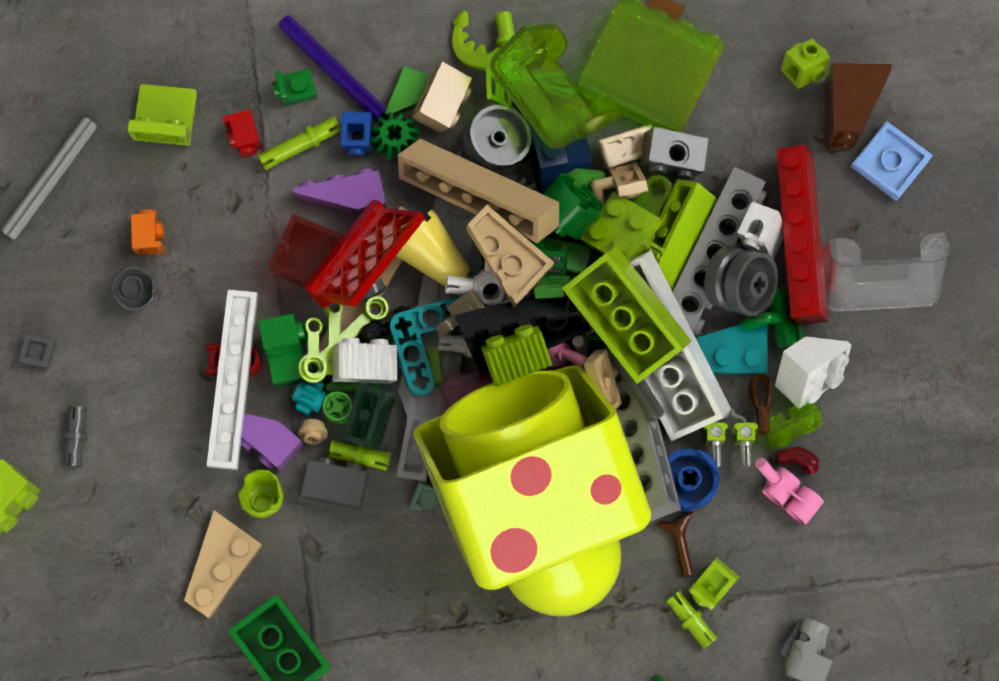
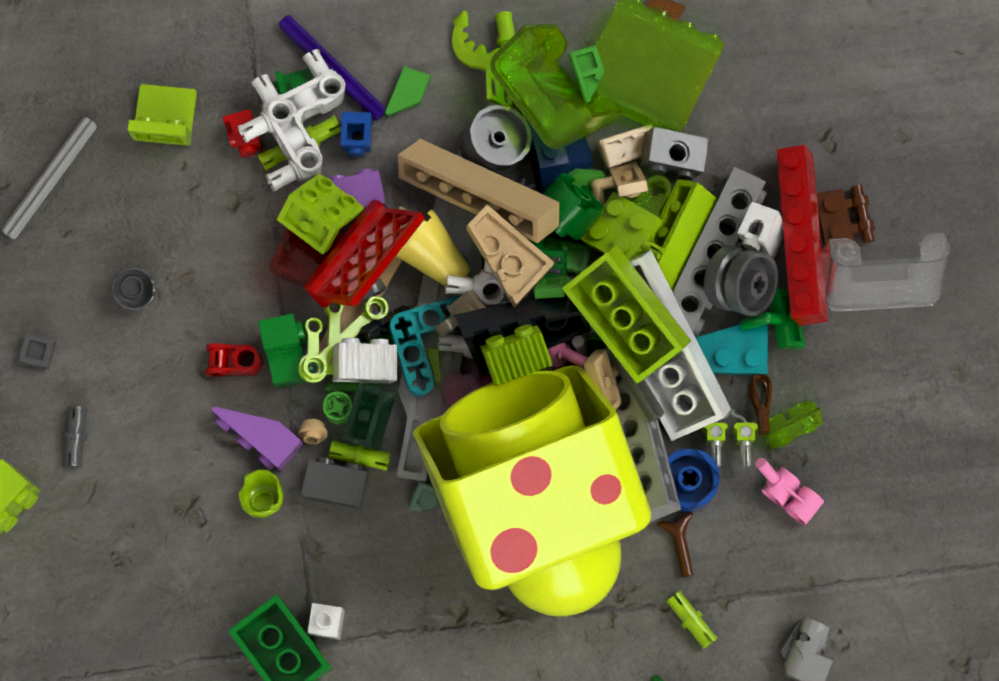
orange brick [131,209,166,255] -> none
tan wing [184,510,263,619] -> none
white plate [207,290,258,470] -> none
teal gear [292,380,329,416] -> none
green gear [371,112,420,161] -> none
tan brick [411,62,472,134] -> none
lime bracket [689,558,739,610] -> none
white slope [775,337,852,409] -> none
dark red arm [775,447,819,474] -> none
lime brick [781,38,831,89] -> none
reddish brown slope [825,63,892,151] -> none
light blue plate [850,121,933,202] -> none
none -> white pin [238,49,345,192]
none -> lime bracket [277,174,364,255]
none -> white brick [307,603,345,640]
none -> bright green tile [568,45,605,105]
none -> reddish brown plate [817,185,875,252]

